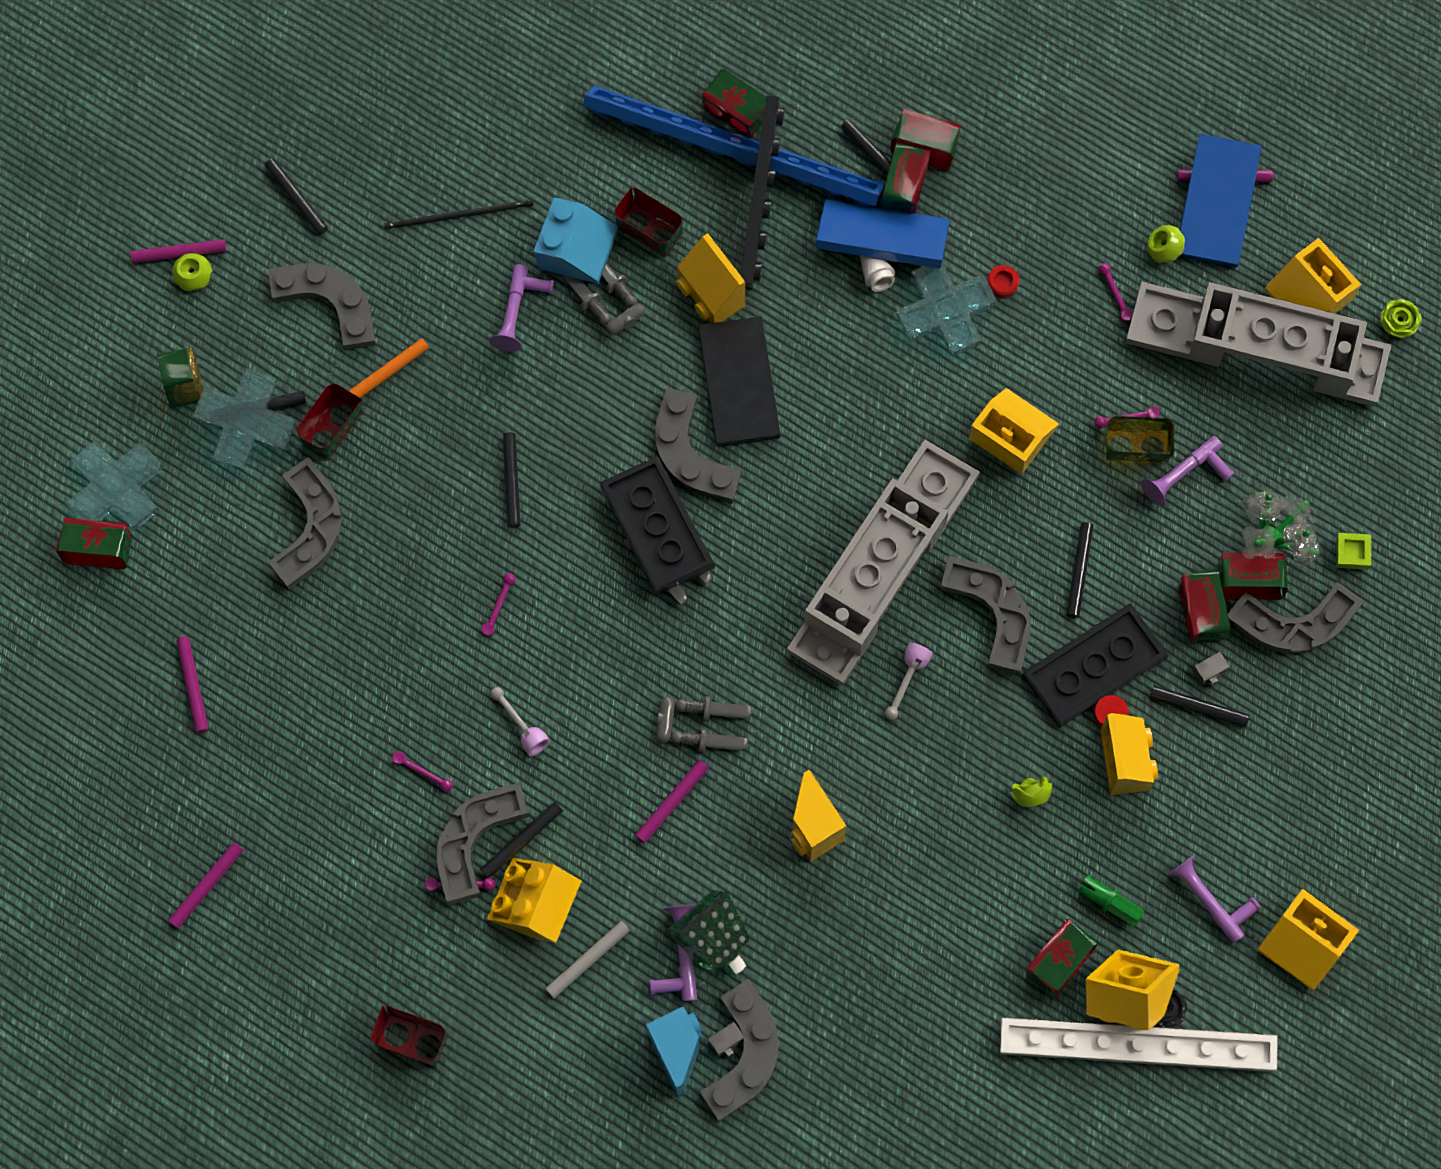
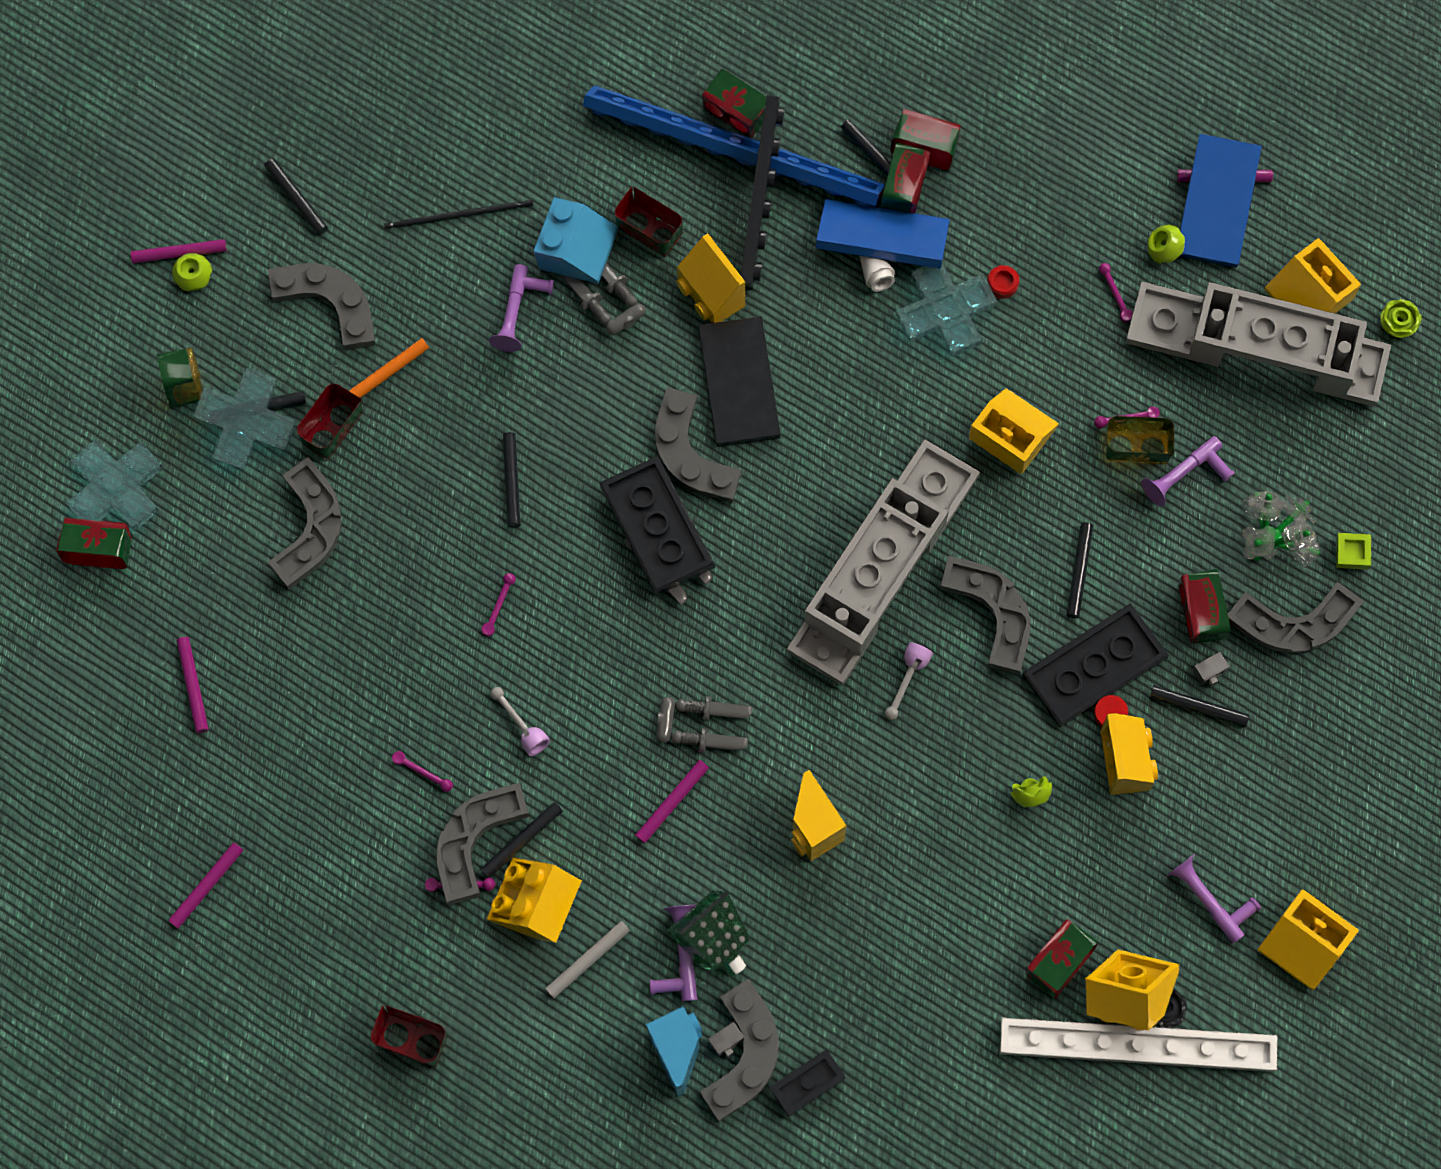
green axle [1078,875,1144,927] -> none
dark red piece [1217,552,1288,600] -> none
none -> black plate [770,1049,846,1117]

